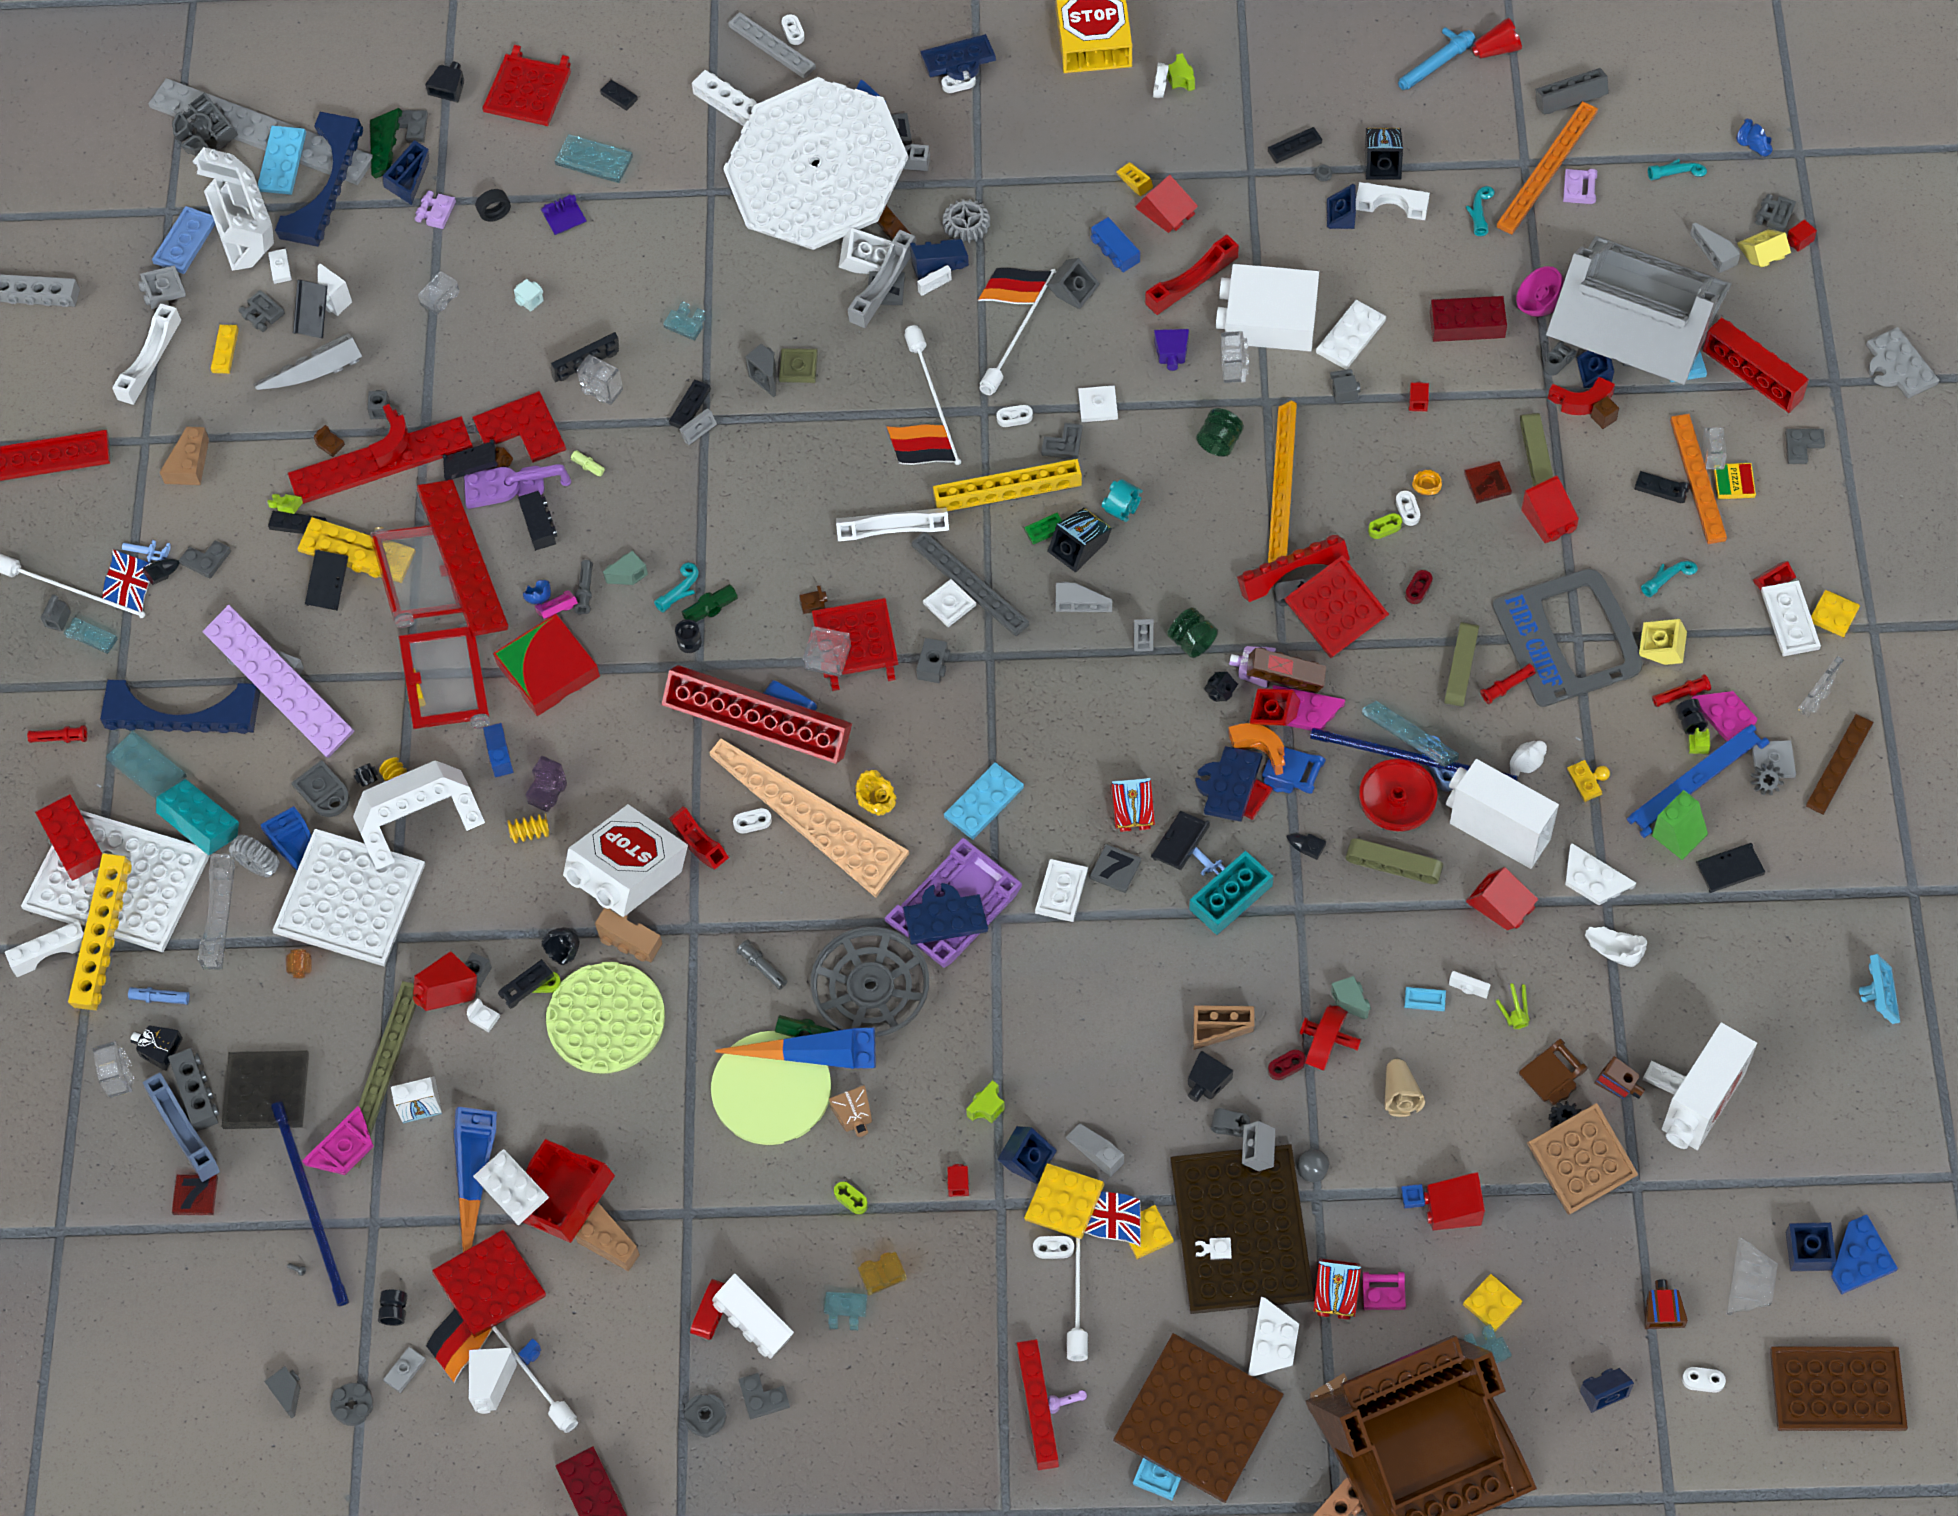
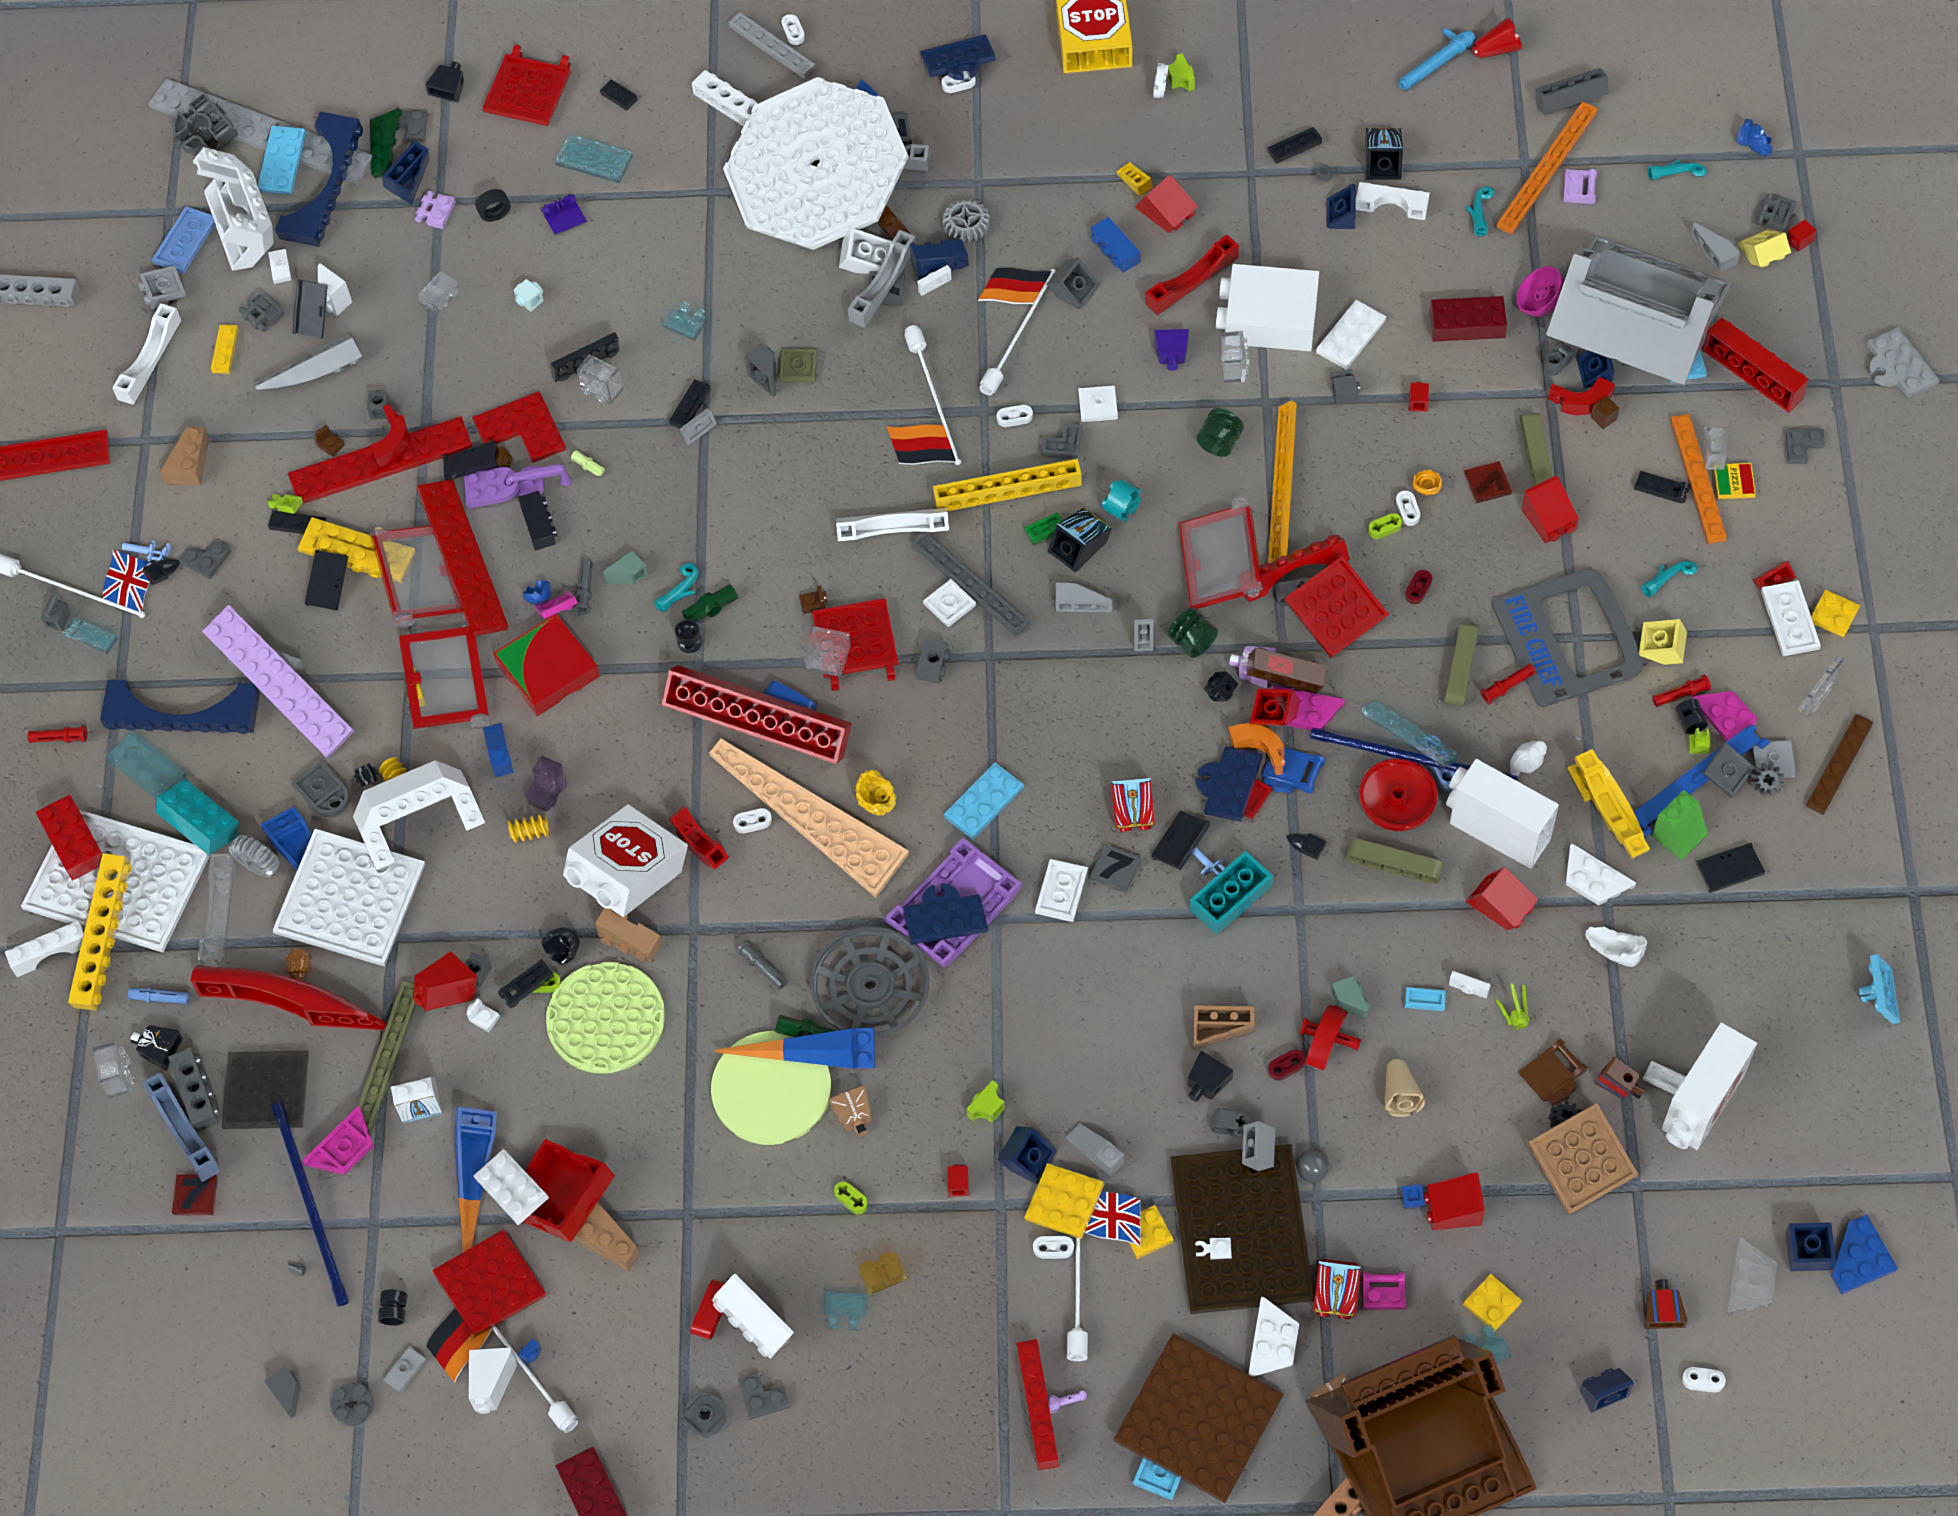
reddish brown plate [1770,1347,1908,1431] -> none
none -> red slope [190,965,387,1031]
none -> clear door [1179,496,1263,611]
none -> yellow piece [1574,749,1650,859]
none -> dark grey tile [1702,743,1755,798]

